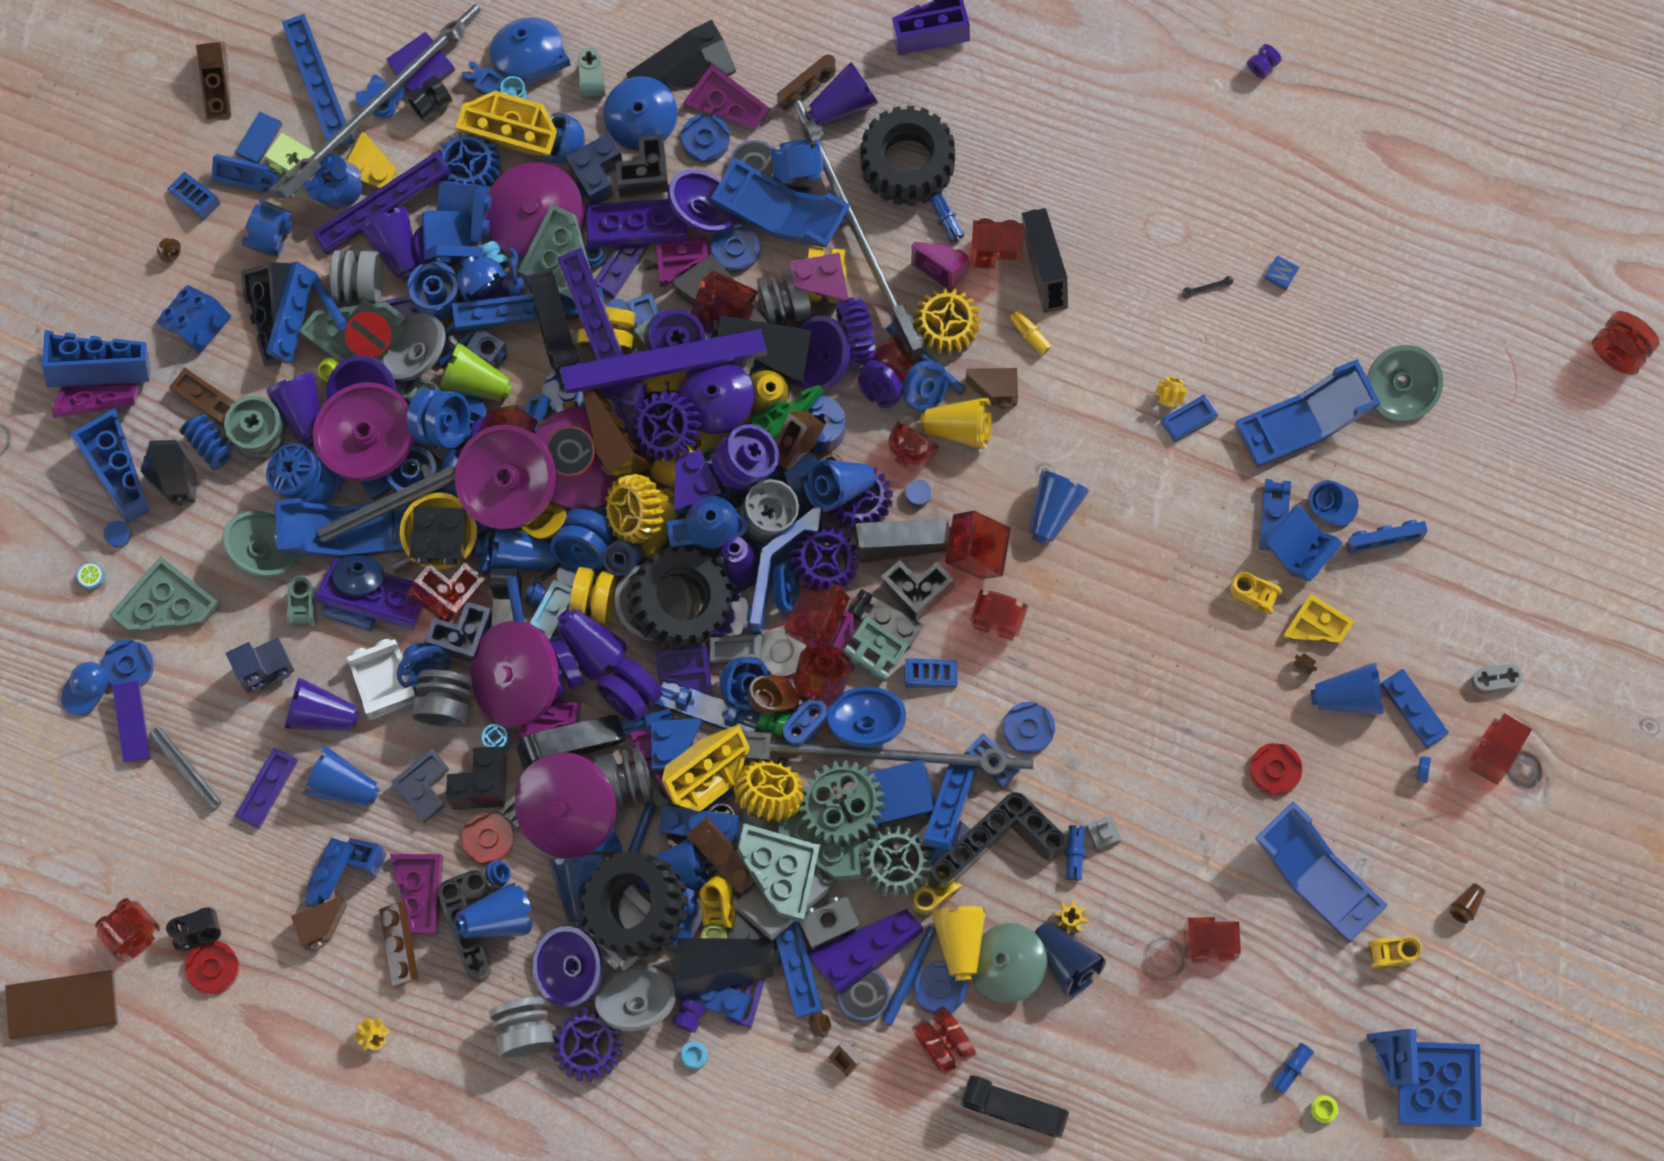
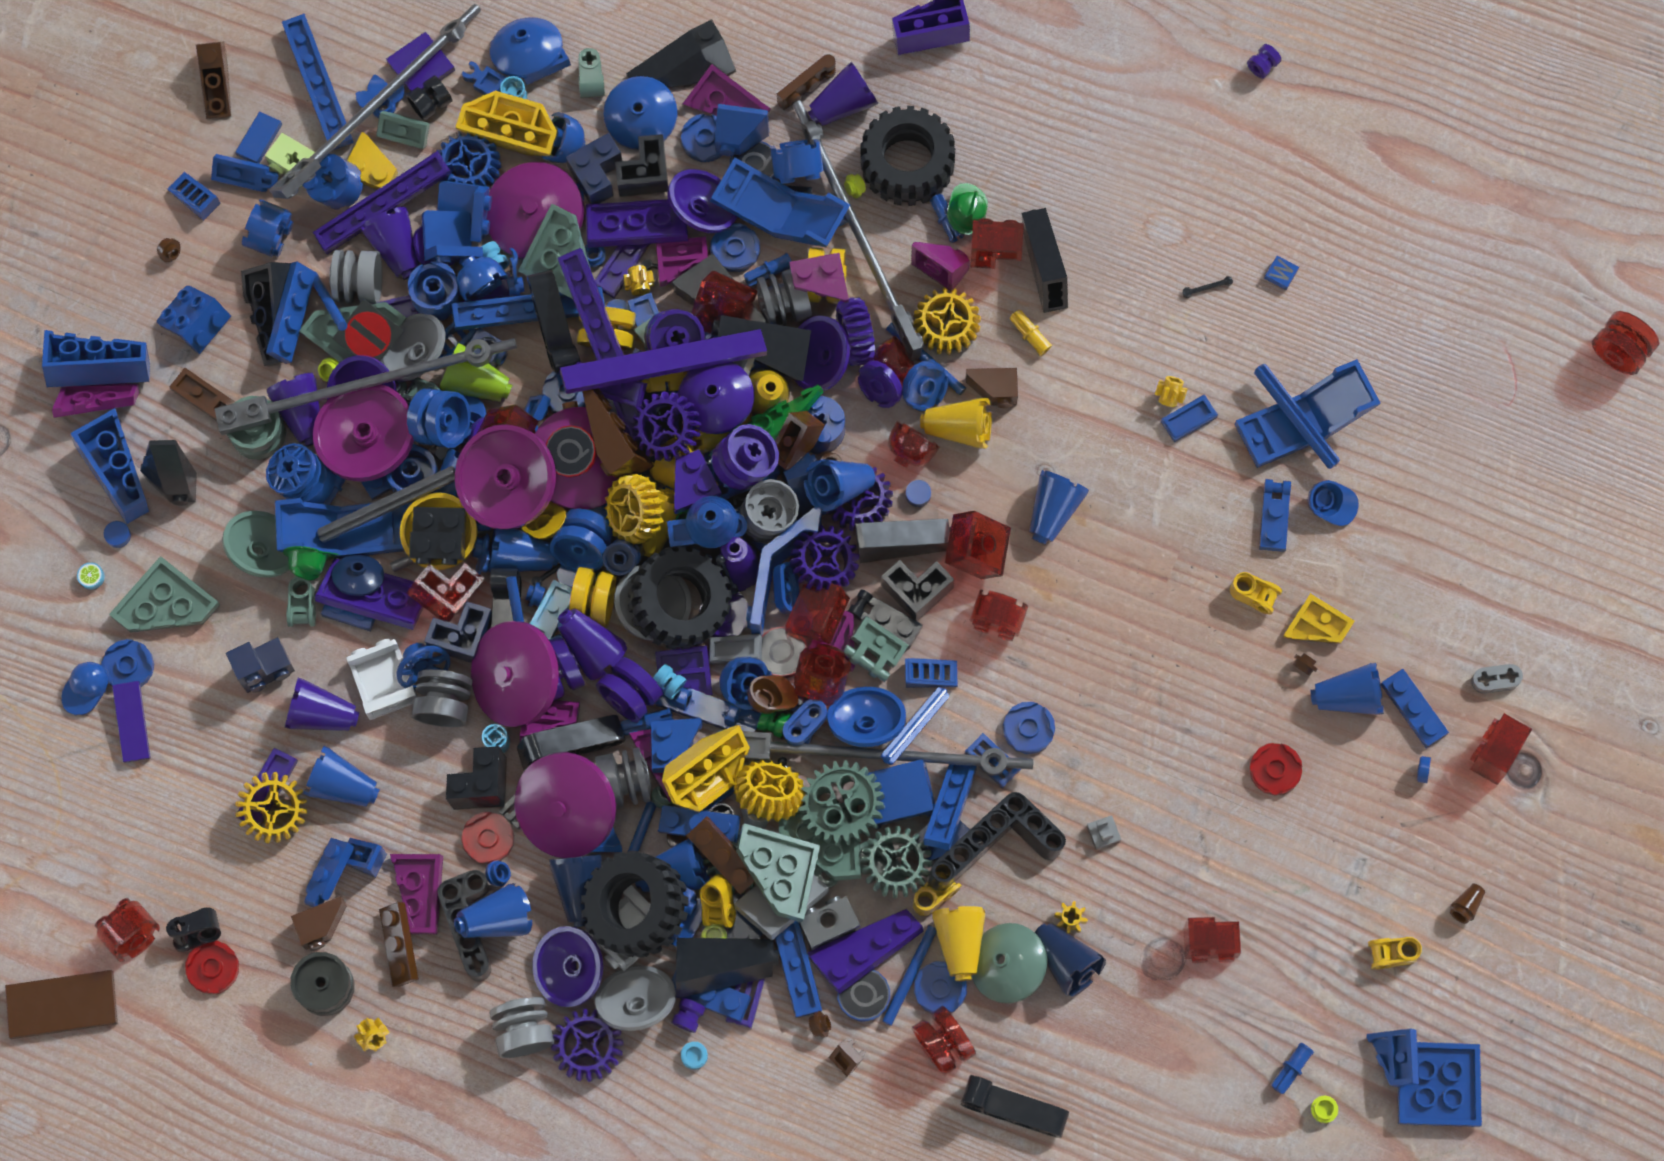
flat silver axle [149,727,222,811] -> none
blue piece [179,414,234,470] -> none
dark blue plate [391,749,449,823] -> none
blue pin [1065,825,1086,881] -> none
blue windscreen [1255,801,1387,944] -> none
blue bracket [1266,506,1342,581] -> none
blue plate [1346,520,1428,554] -> none
sand green dish [1367,344,1443,421] -> none
none -> flat silver bar [215,338,517,435]
none -> yellow gear [235,772,307,844]
none -> green piece [283,546,340,581]
none -> pearl dark grey wheel [291,952,355,1016]
none -> sand green plate [376,111,430,149]
none -> yellow gear [623,265,654,296]
none -> medium azure wheel [653,664,687,700]
none -> blue slope [715,104,770,156]
none -> blue axle [744,253,792,287]
none -> neon yellow plate [844,174,866,199]
none -> axle [881,687,949,765]
none -> green piece [947,183,988,235]
none -> blue axle [1254,364,1340,469]

